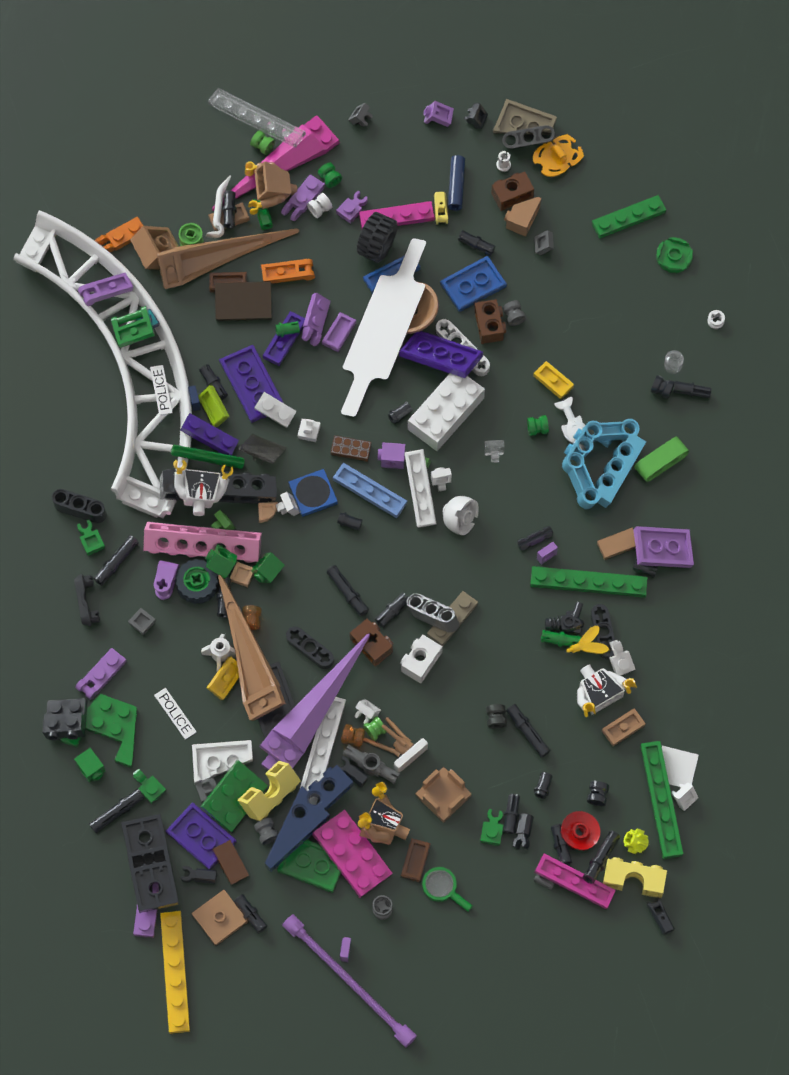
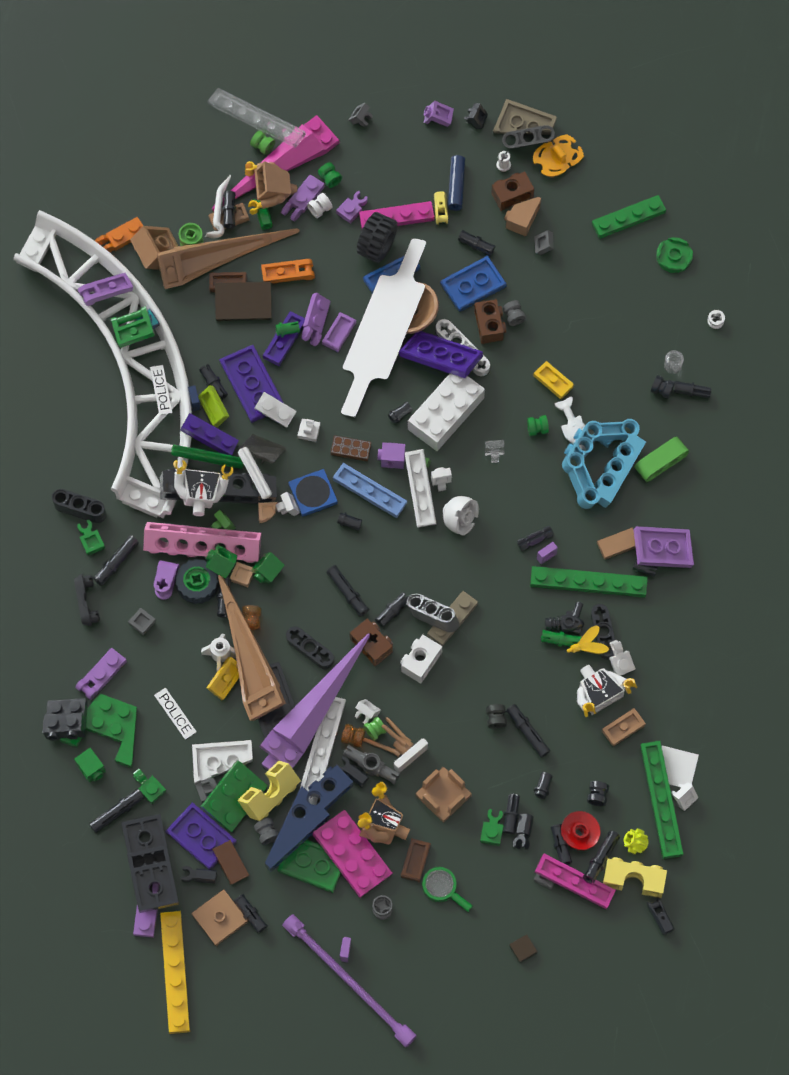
none -> white axle [238,447,272,499]
none -> dark brown tile [509,934,537,963]

